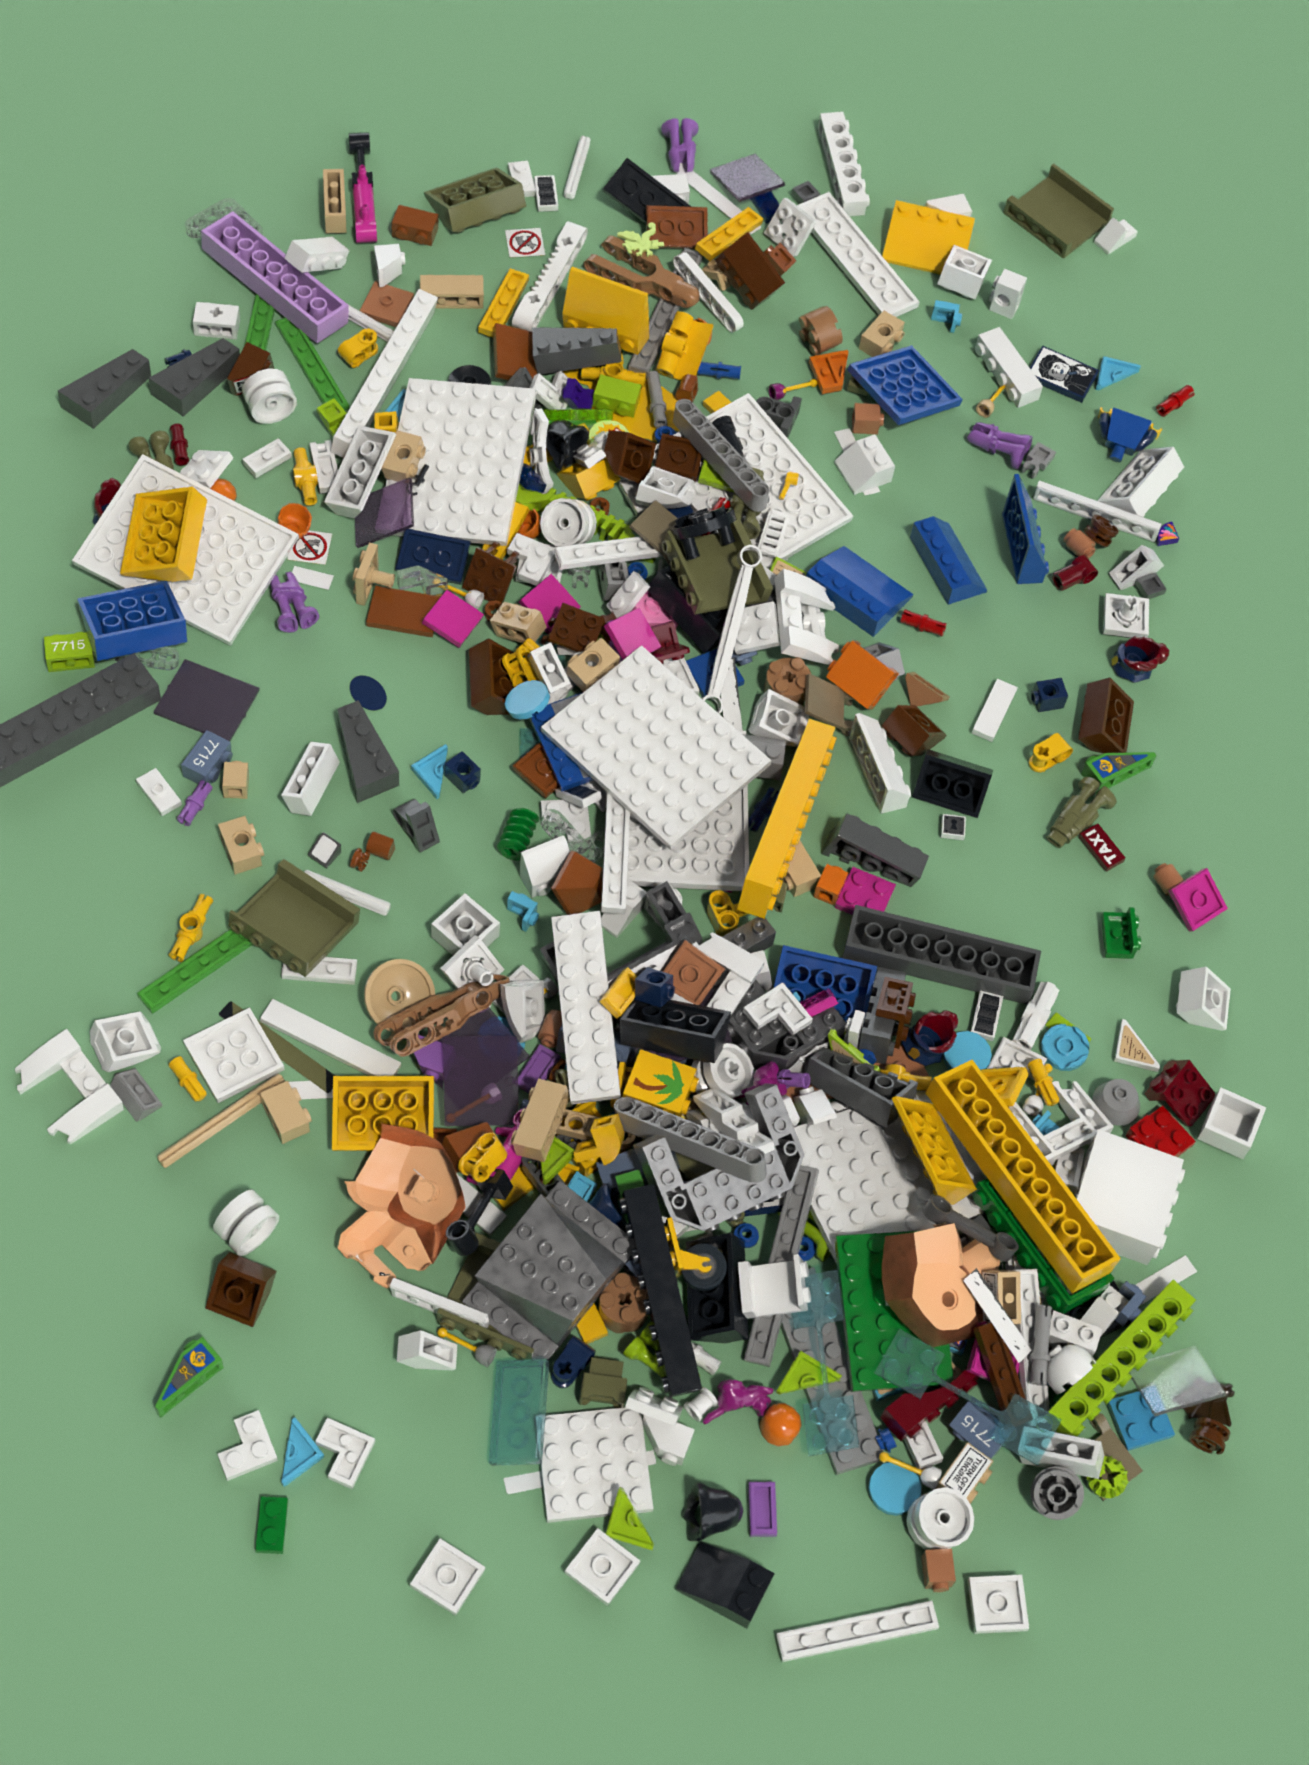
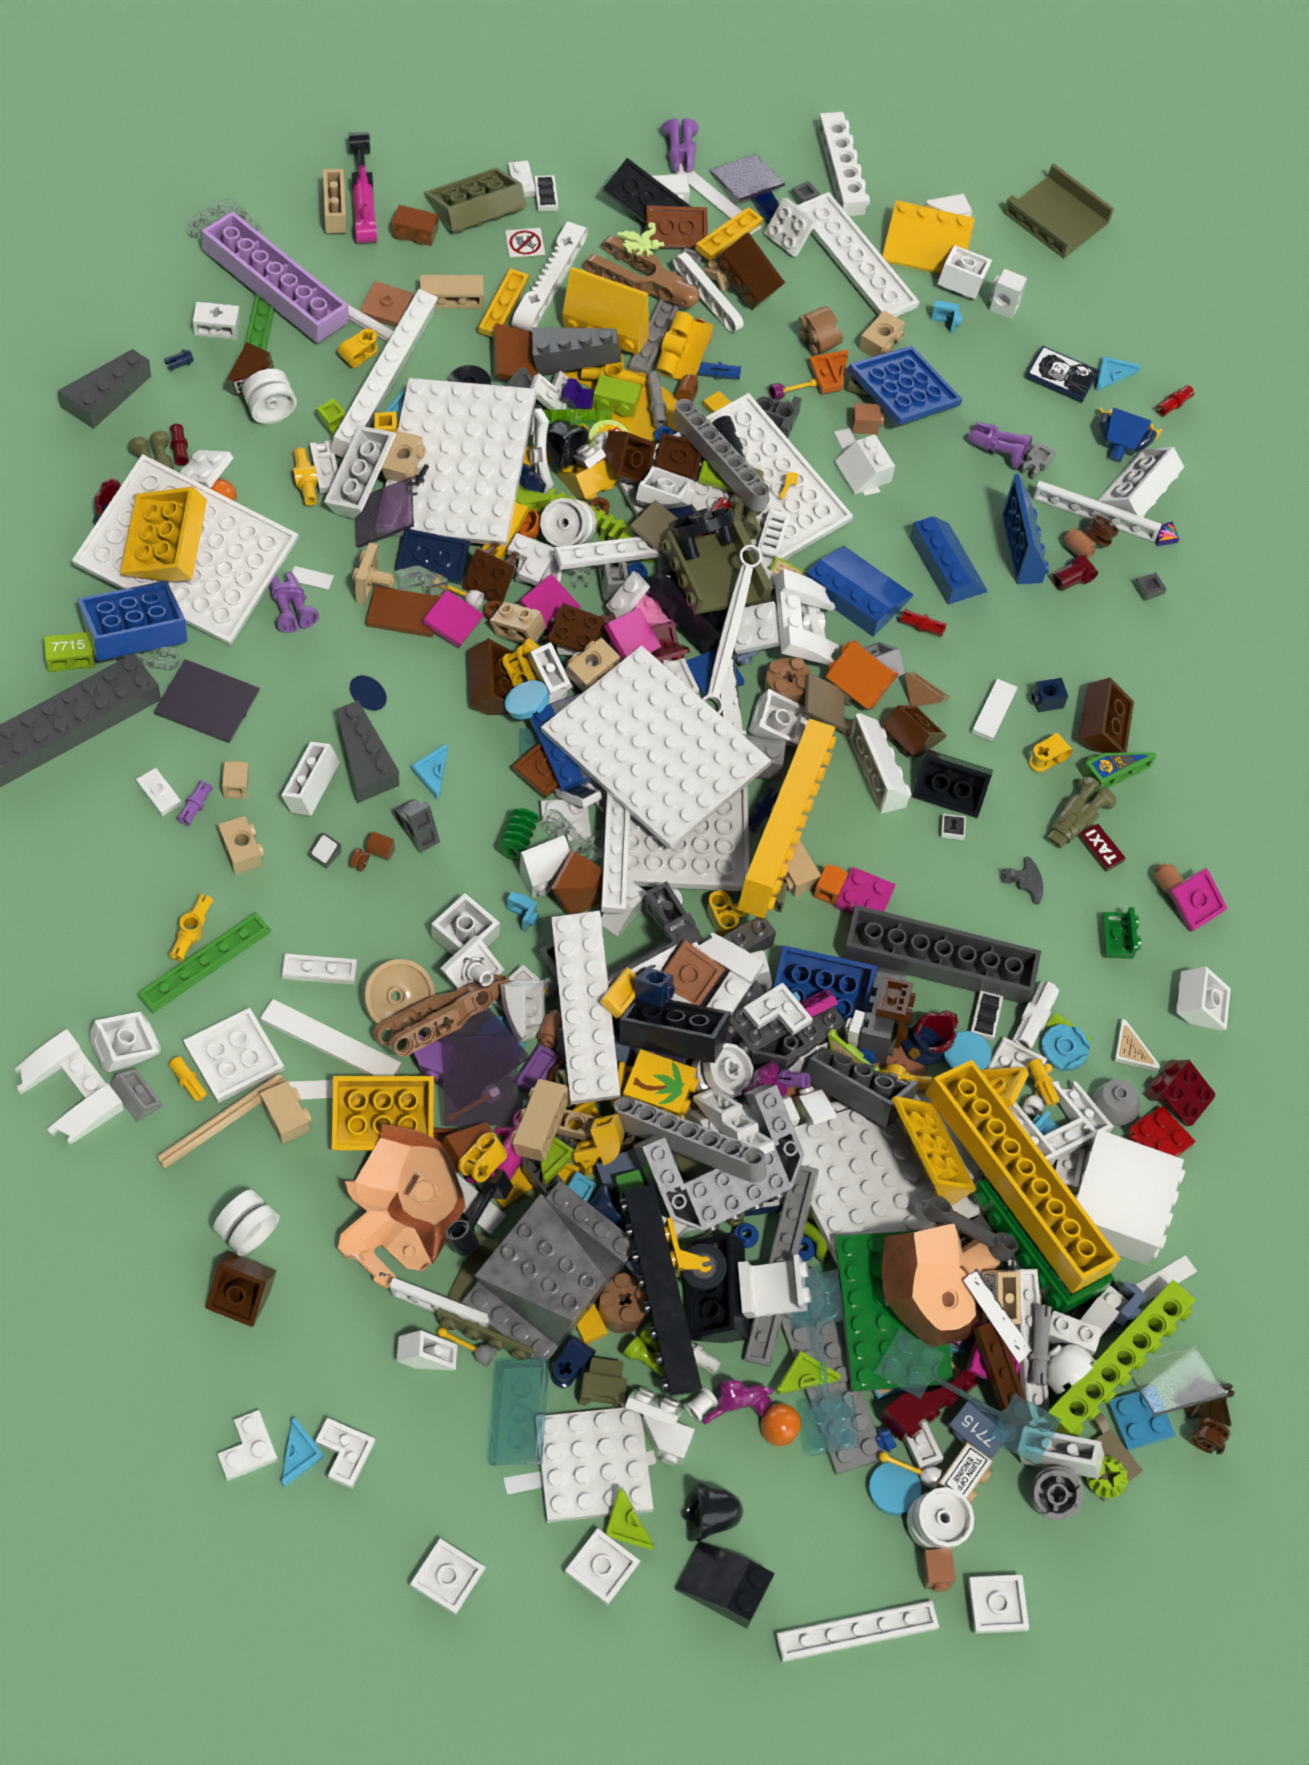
dark grey wedge [149,338,240,417] -> none
slope [155,1337,224,1418] -> none
sand blue brick [181,730,233,787] -> none
olive sticker [219,1001,335,1093] -> none
olive panel [228,859,360,977] -> none
white plate [243,438,292,478] -> none
green plate [256,1496,288,1554] -> none
bright green tile [275,318,349,410] -> none
orange hair [277,503,312,539] -> none
white brick [284,237,350,273] -> none
sticker [287,531,332,565] -> none
white axle [304,870,391,916] -> none
white slope [374,244,405,287] -> none
dark blue brick [445,751,481,794] -> none
white axle [564,136,591,200] -> none
medium lavender tile [748,1482,777,1537] -> none
dark orange bracket [763,242,797,275] -> none
dark grey wedge [821,813,929,887] -> none
white brick [975,327,1043,408] -> none
tan hinge [976,385,1005,418] -> none
white slope [1094,218,1138,255] -> none
white plate [1103,593,1149,638] -> none
white slope [1109,545,1164,590] -> none
piece [1111,636,1170,683] -> none
white piece [1197,1087,1266,1159] -> none
none -> dark grey piece [1001,857,1043,904]

